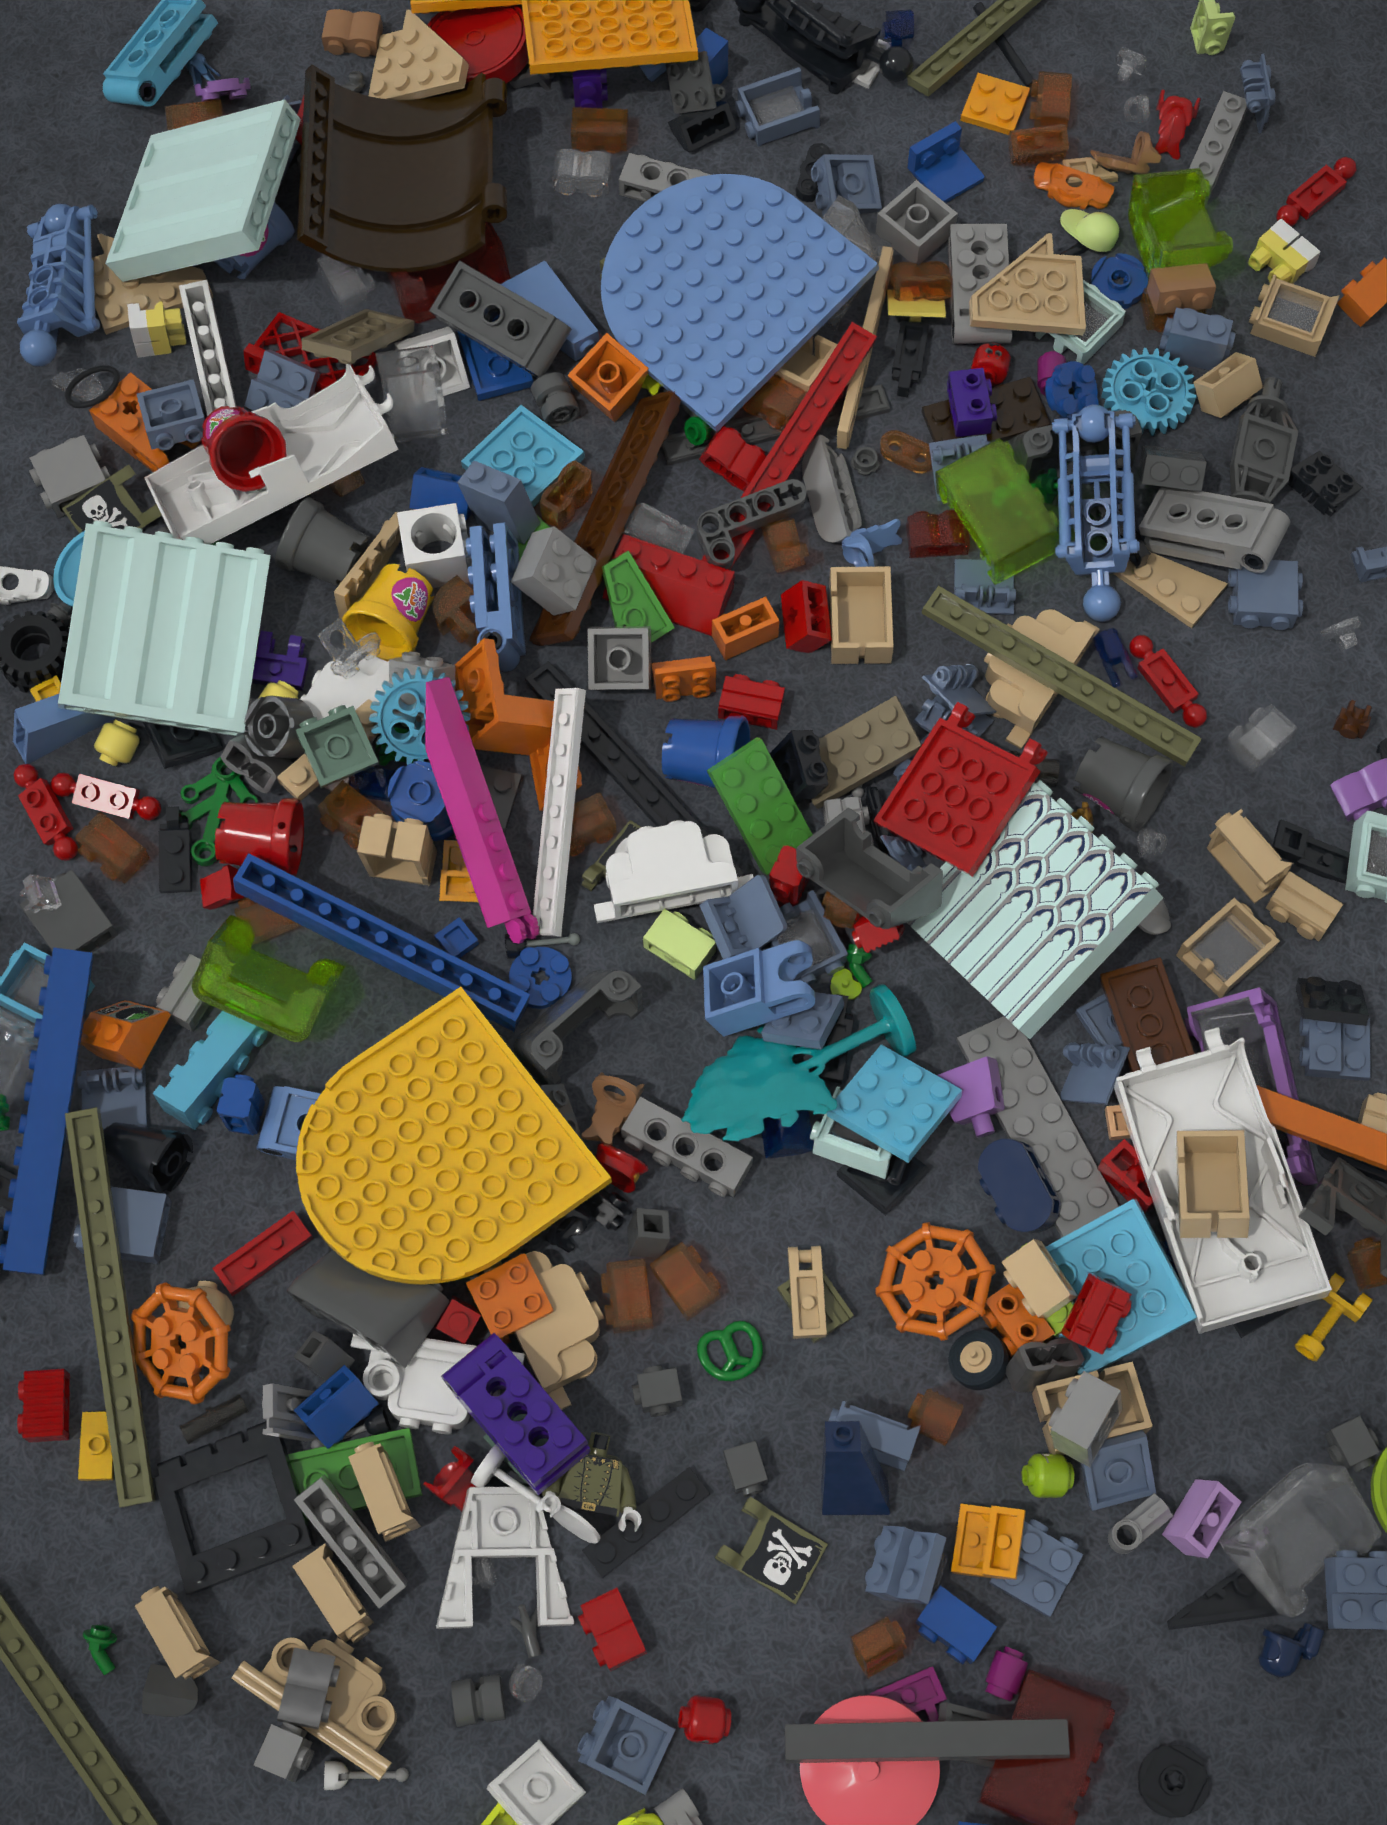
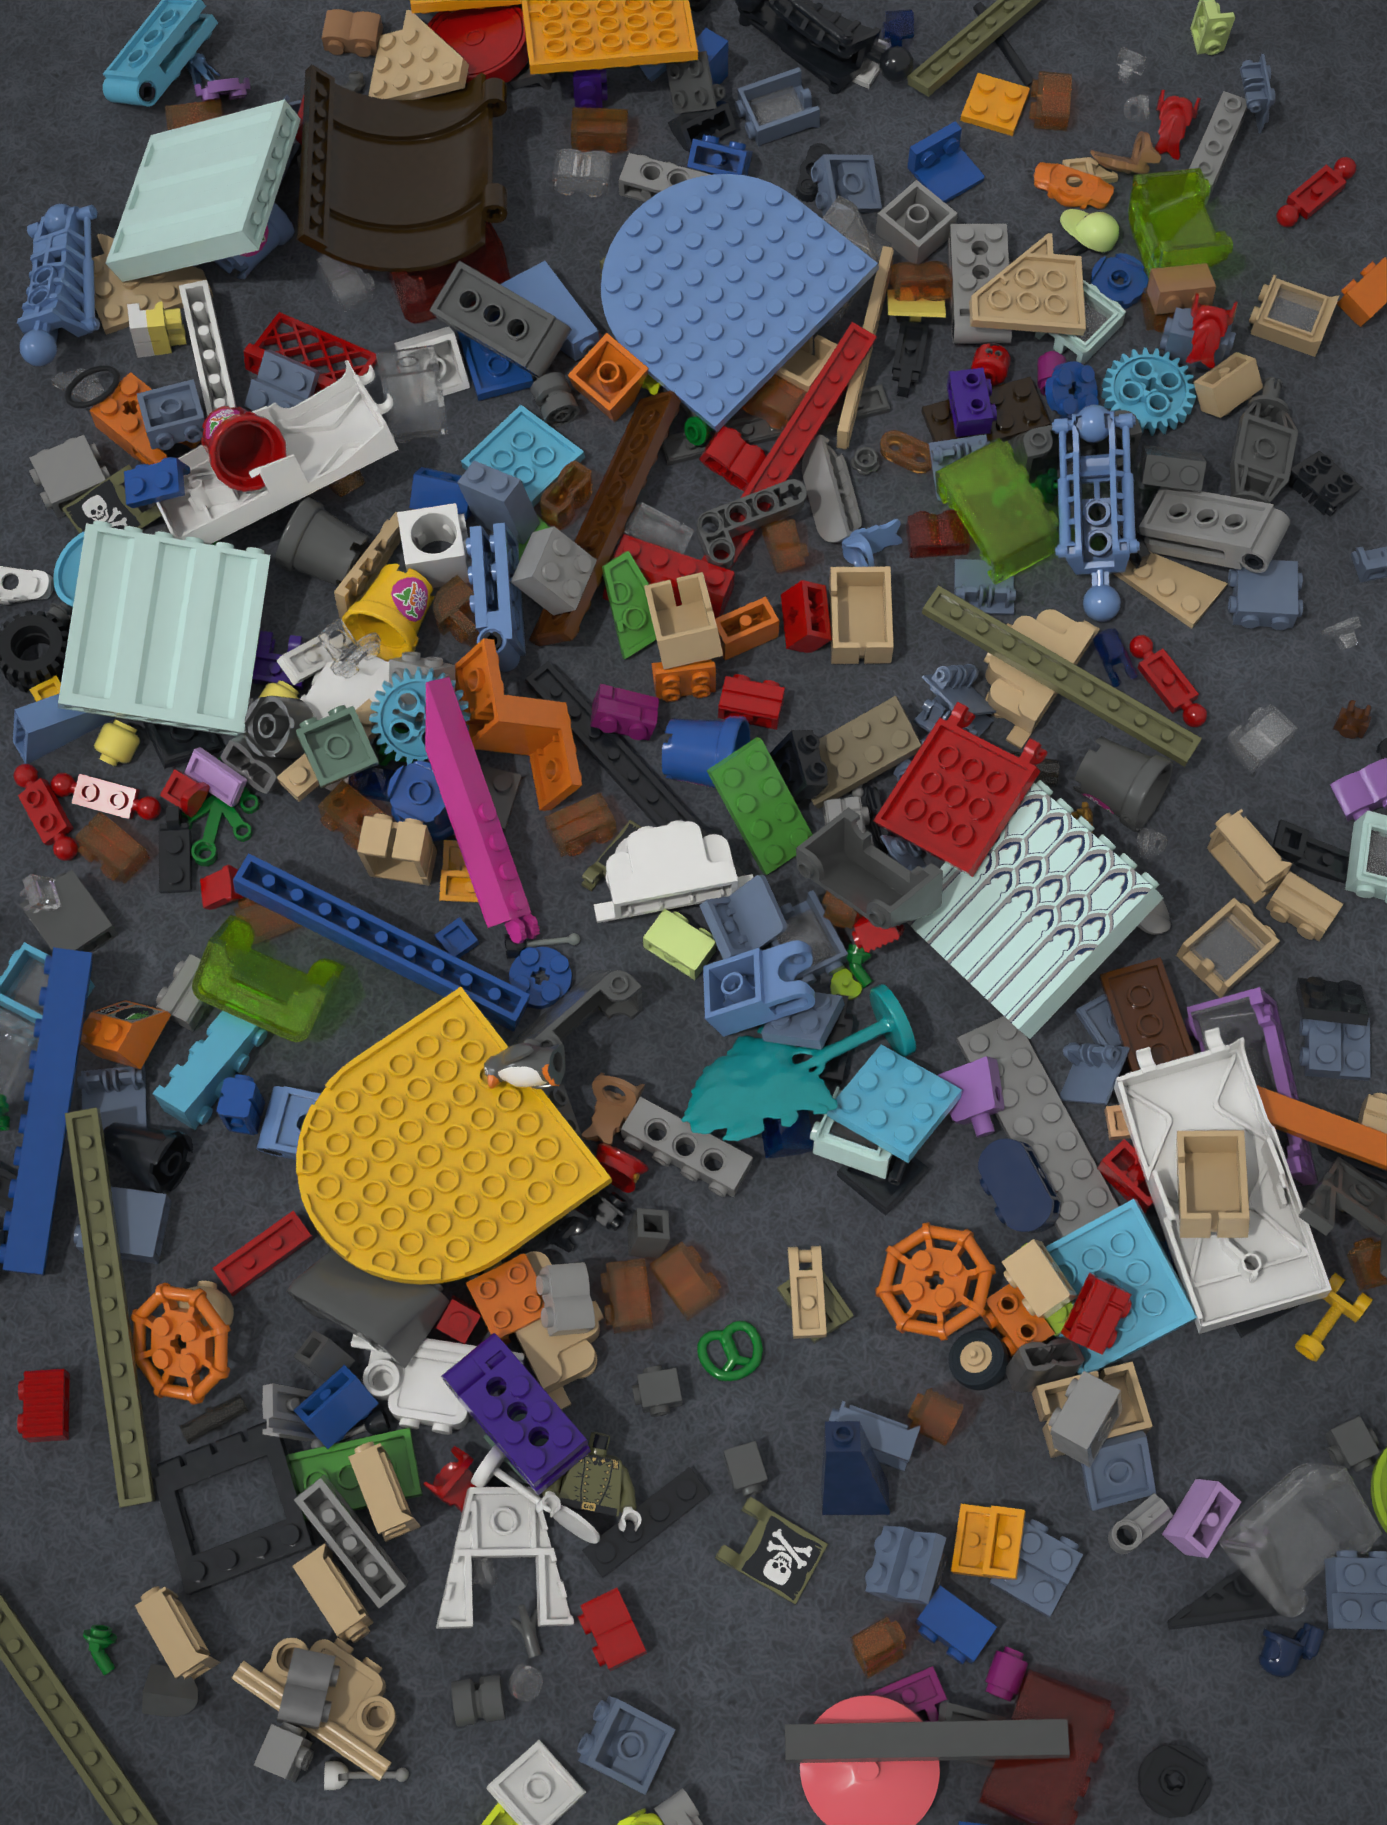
yellow plate [78,1412,114,1481] -> none
red piece [215,798,304,876] -> none
dark tan plate [302,309,414,364] -> none
white tile [533,688,586,937] -> none
light grey brick [588,626,652,690] -> none
red head [678,1695,731,1745] -> none
red brick [769,845,810,908] -> none
clear orange brick [1008,124,1069,166] -> none
lime head [1022,1453,1074,1498] -> none
light yellow hips [1248,219,1321,284] -> none
none -> blue bracket [124,457,191,508]
none -> red tile [159,769,210,817]
none -> lavender tile [184,747,247,807]
none -> white hinge [277,632,351,685]
none -> dark grey animal [484,1039,566,1089]
none -> light grey brick [536,1262,595,1336]
none -> magenta brick [590,684,659,741]
none -> tan piece [644,572,723,670]
none -> blue brick [687,134,753,176]
none -> red hair [1186,293,1238,369]

